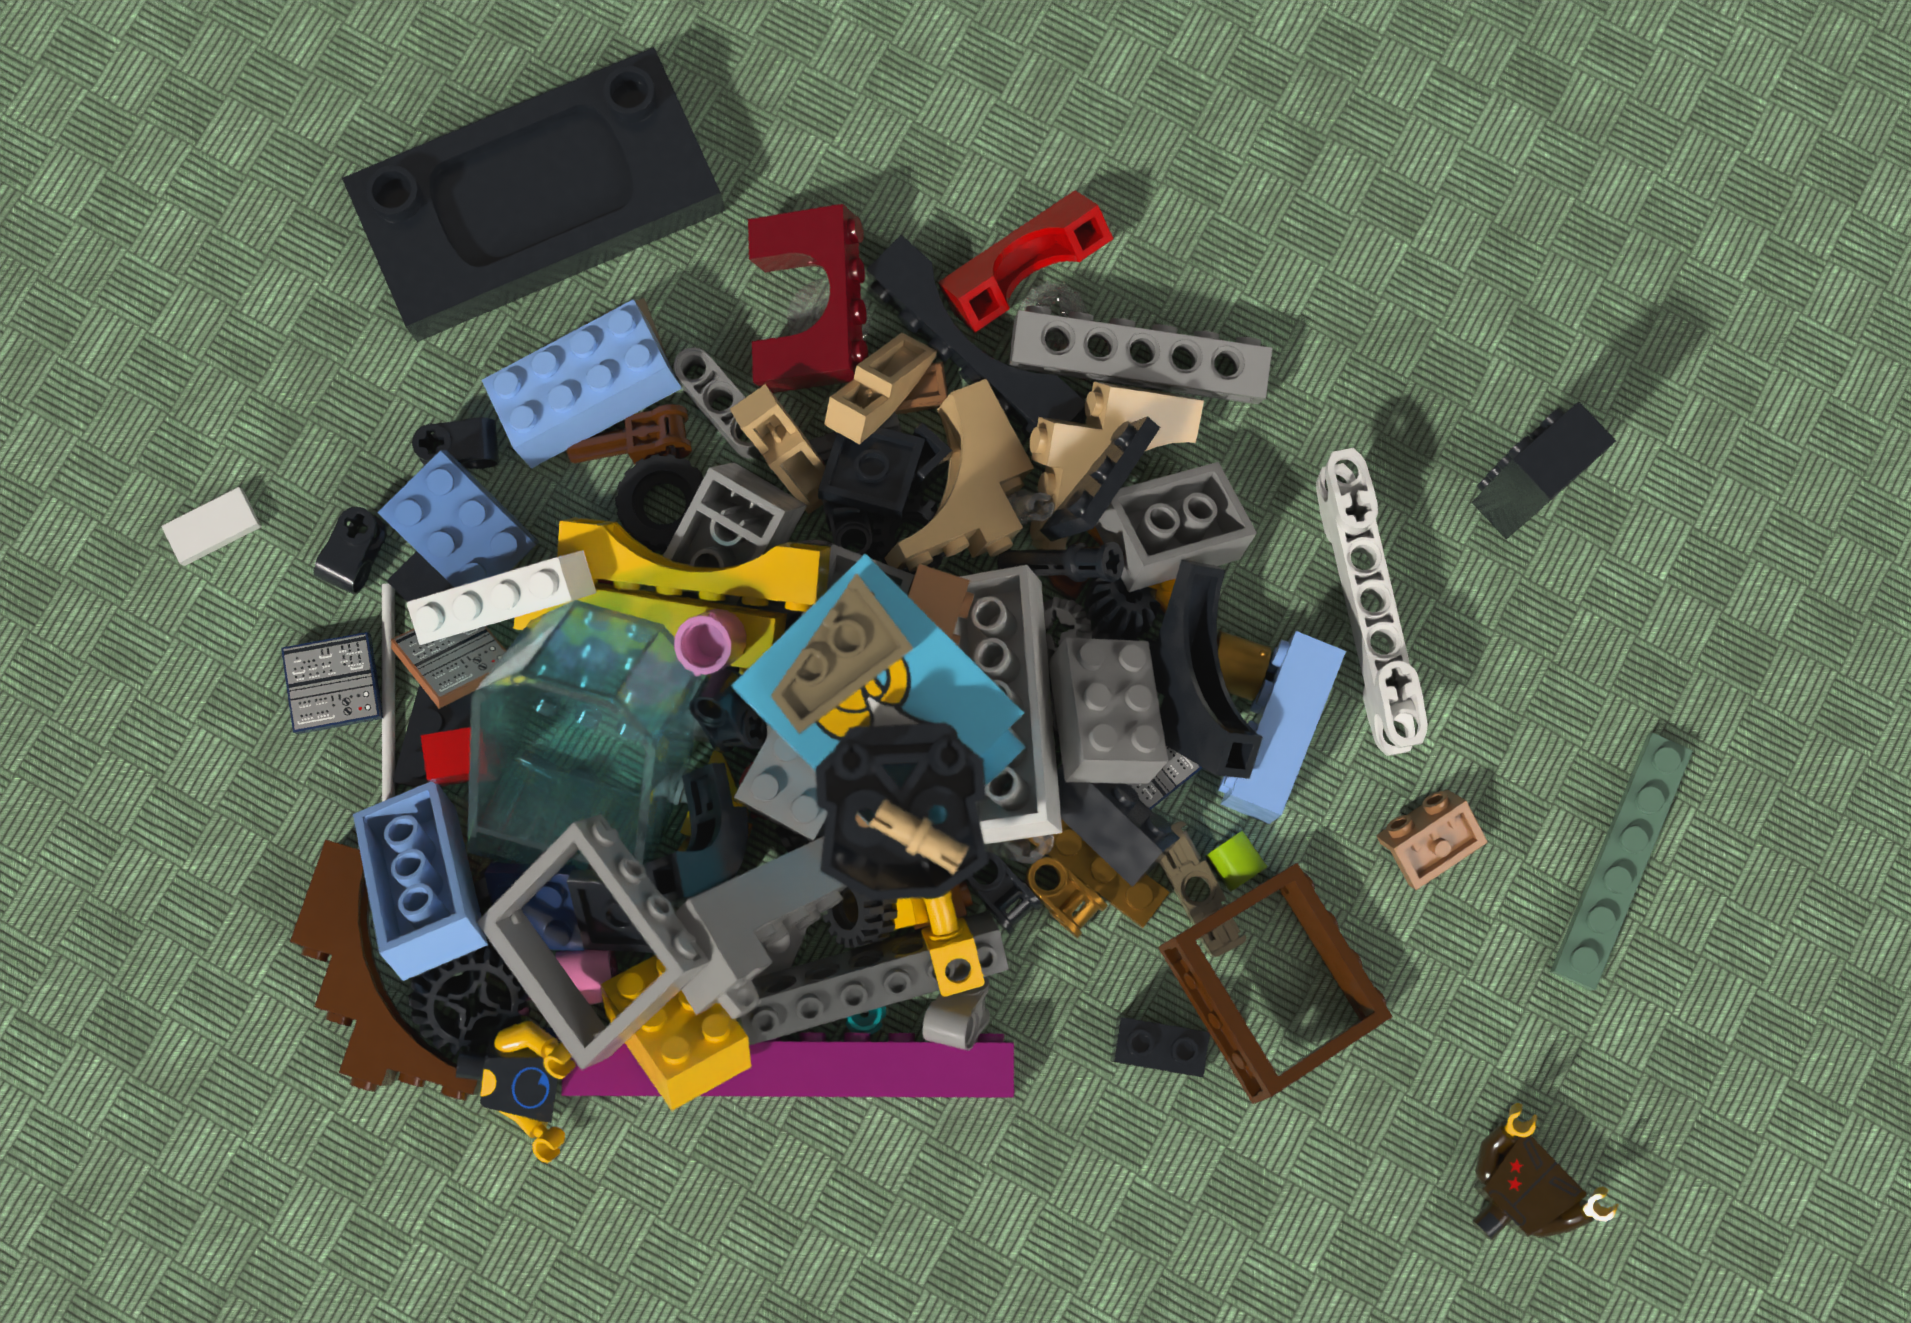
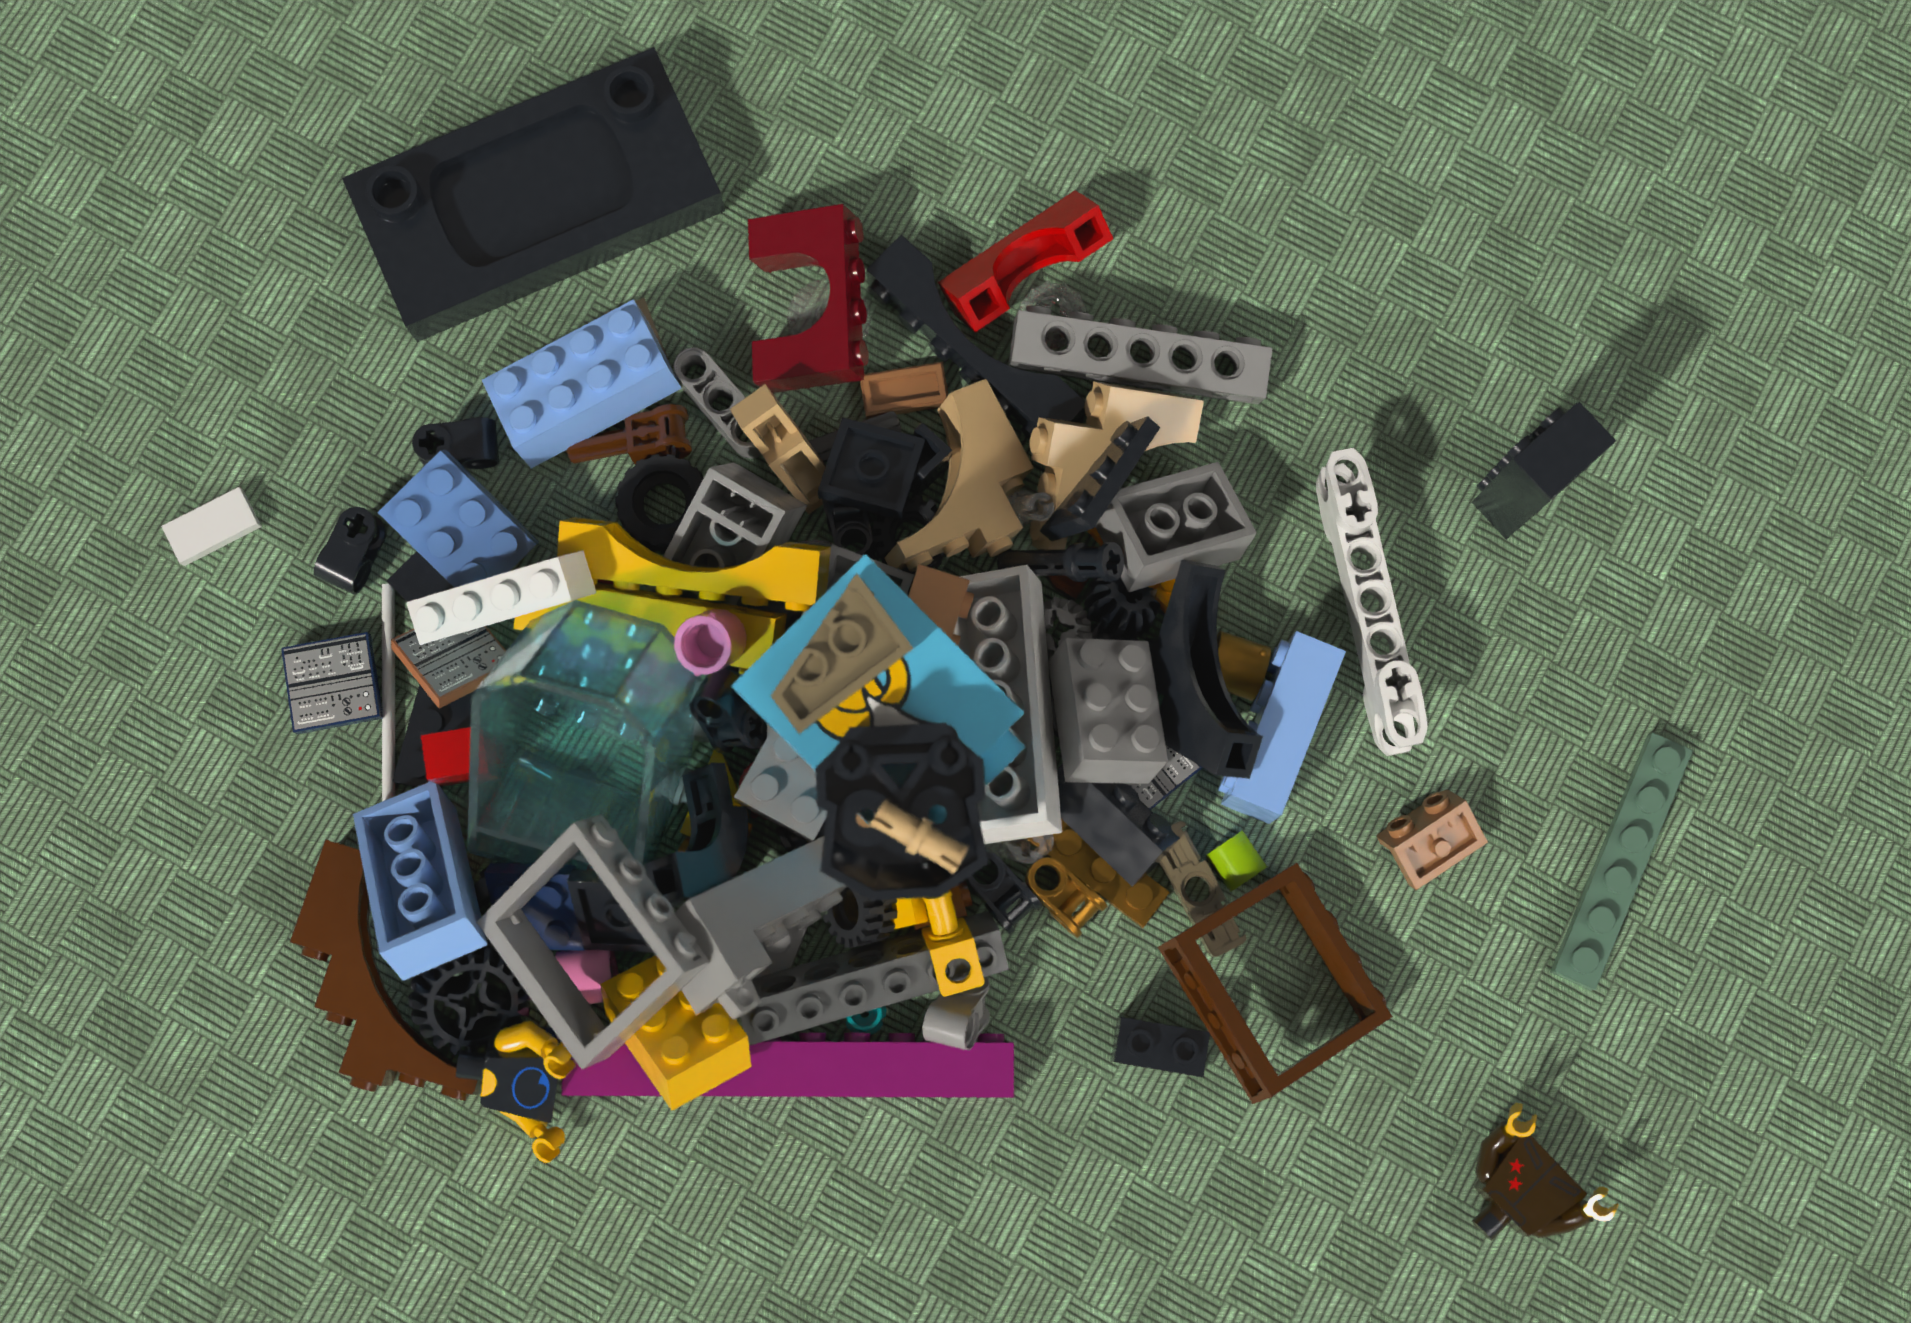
tan slope [824,333,937,444] -> none

